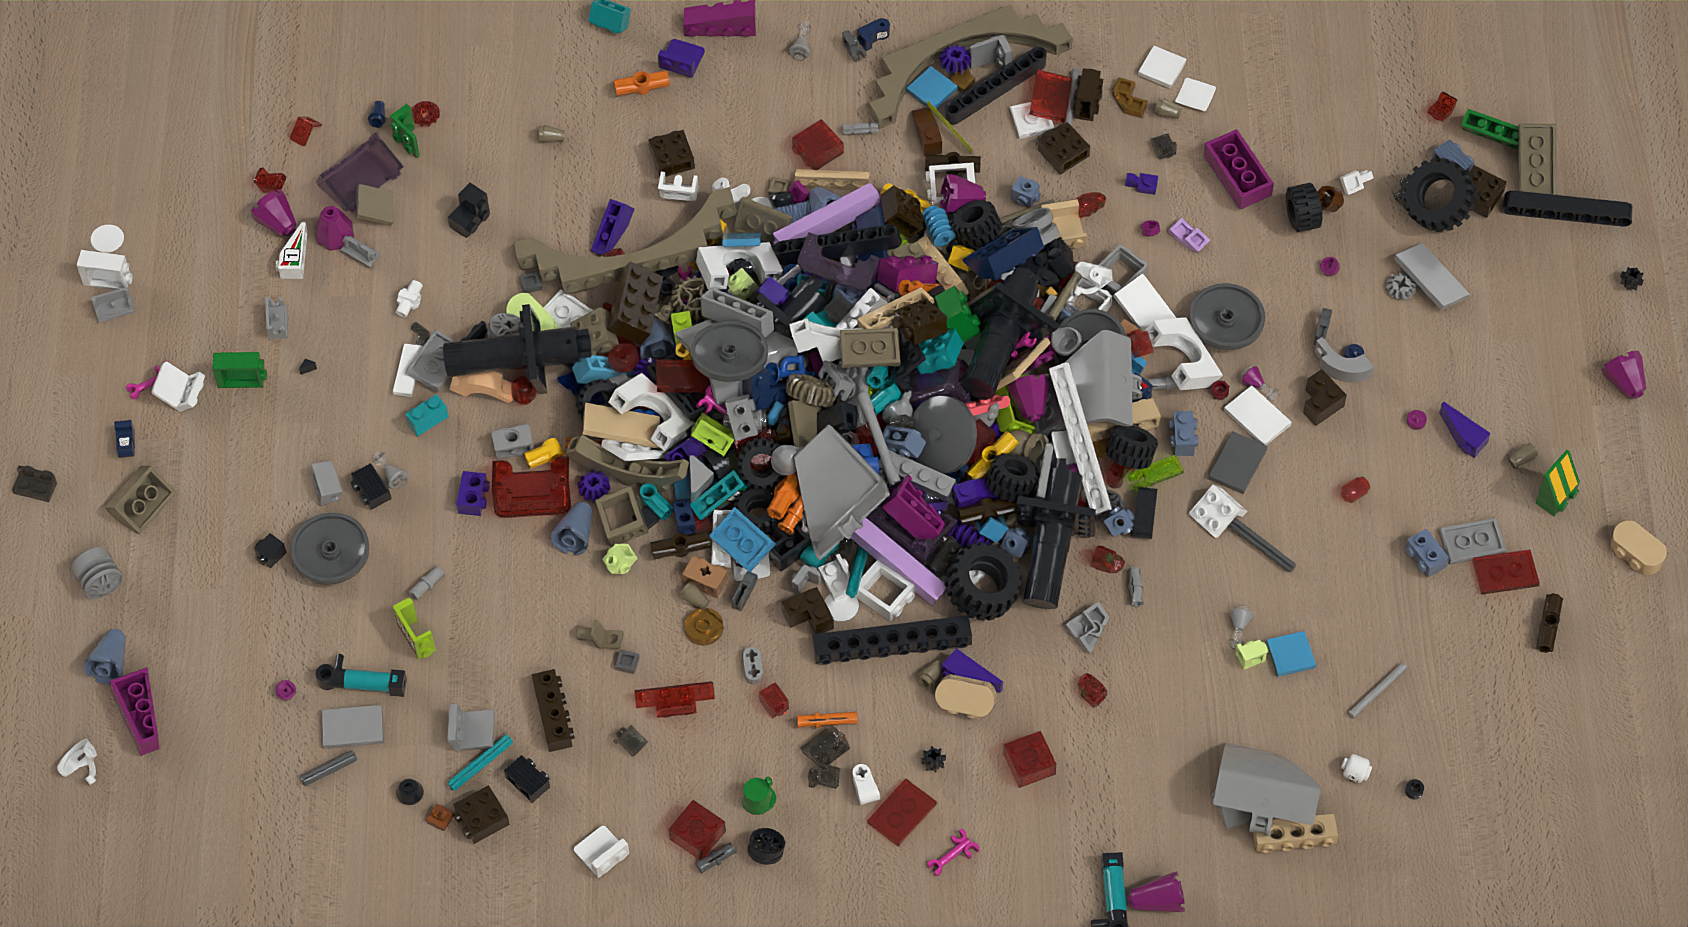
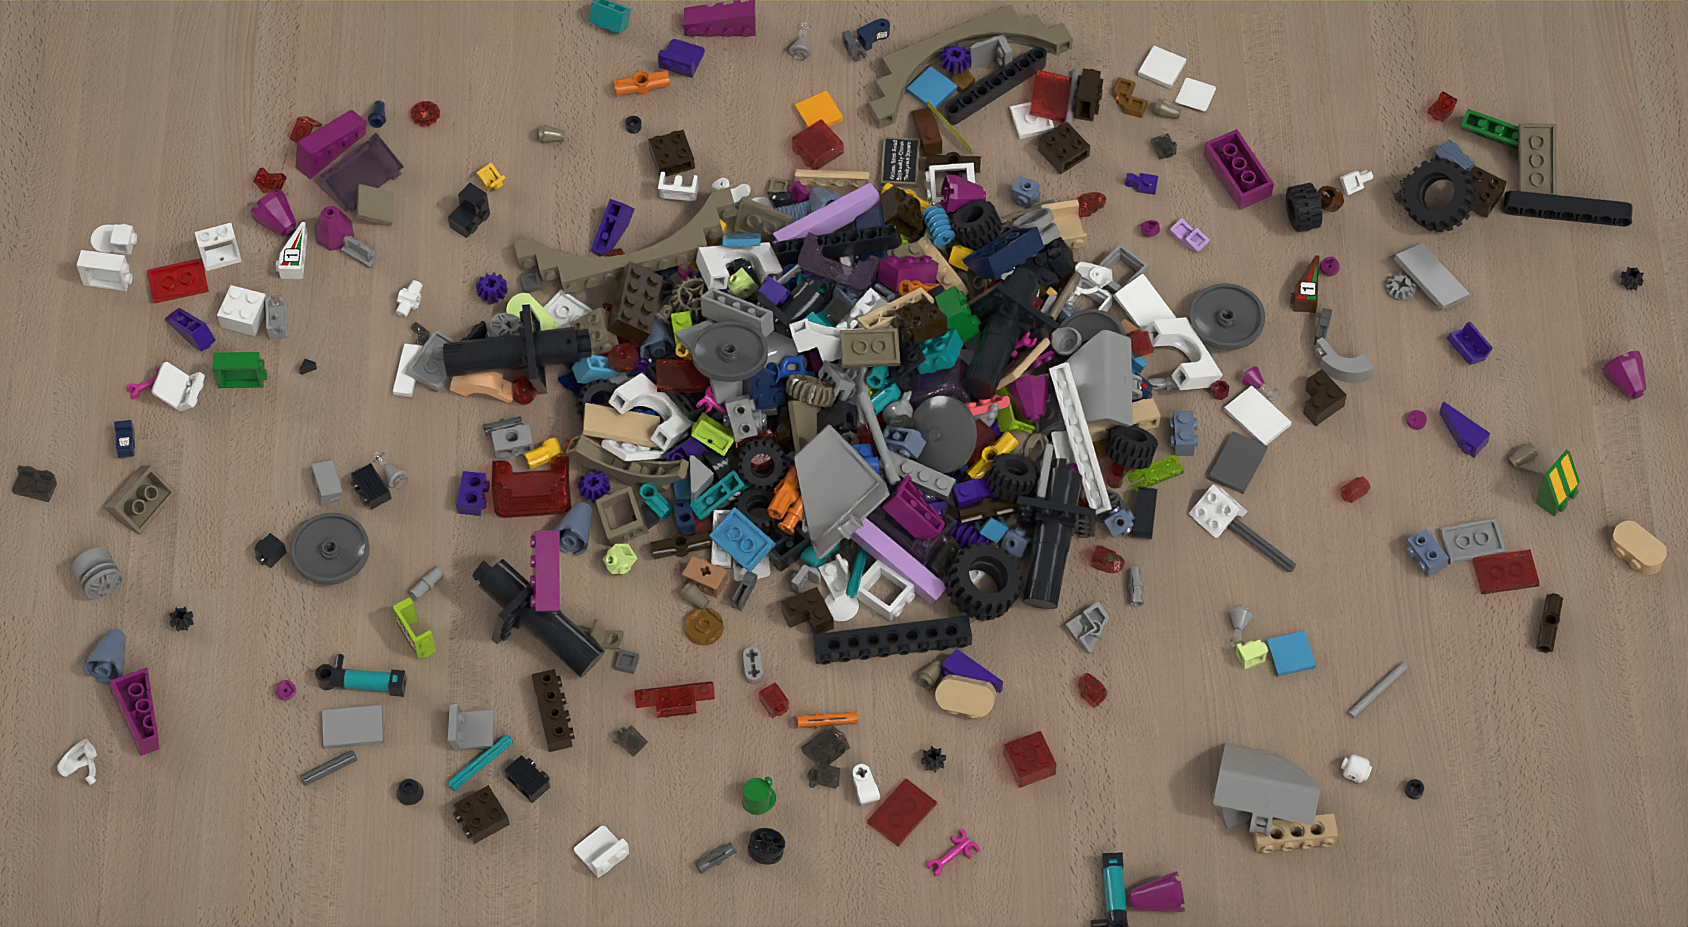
light grey hinge [91,287,135,323] -> none
green bracket [390,103,420,158] -> none
teal brick [406,394,449,437] -> none
dark orange tile [426,804,454,831] -> none
clear red brick [668,800,726,860] -> none
dark azure arm [766,401,784,426] -> none
light grey hat [771,445,804,475] -> none
light grey axle [843,122,879,135] -> none
dark blue tile [1345,344,1364,358] -> none
none -> white brick [109,224,137,254]
none -> red tile [147,258,209,304]
none -> dark purple slope [165,308,216,352]
none -> black gear [169,607,194,632]
none -> white window [195,223,242,271]
none -> white brick [217,285,266,336]
none -> magenta wedge [295,110,367,180]
none -> black piece [472,559,605,678]
none -> yellow bracket [475,163,506,191]
none -> dark purple gear [476,272,508,304]
none -> dark grey pin [483,416,523,436]
none -> magenta wedge [530,531,560,612]
none -> black bush [625,116,642,134]
none -> light orange tile [794,90,843,134]
none -> black tile [880,137,920,188]
none -> reddish brown slope [1290,255,1319,313]
none -> dark purple bracket [1447,322,1493,365]

